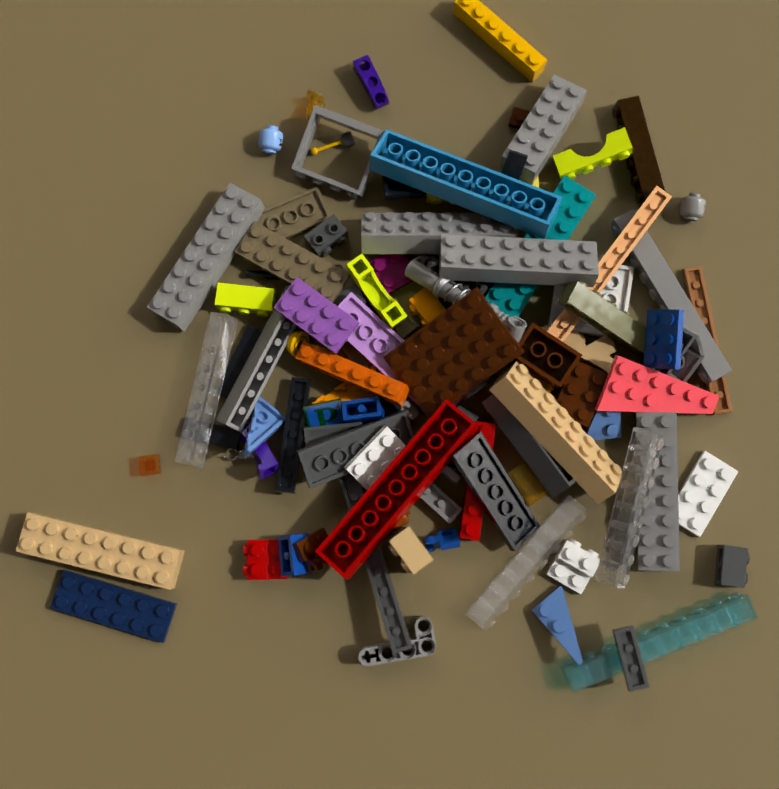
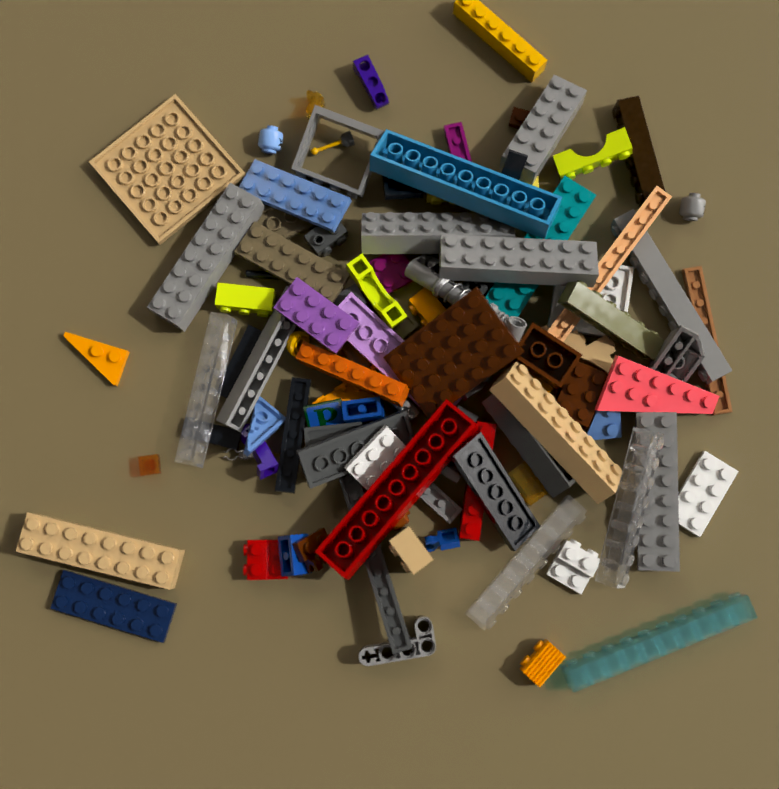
medium blue wing [532,586,583,666] -> none
dark grey plate [612,625,649,692] -> none
blue plate [644,309,684,370] -> none
dark grey brick [714,545,750,588] -> none
none -> light orange wing [64,332,130,386]
none -> tan plate [89,94,246,245]
none -> medium blue plate [239,159,352,233]
none -> magenta plate [443,122,472,162]
none -> light orange brick [519,639,566,688]

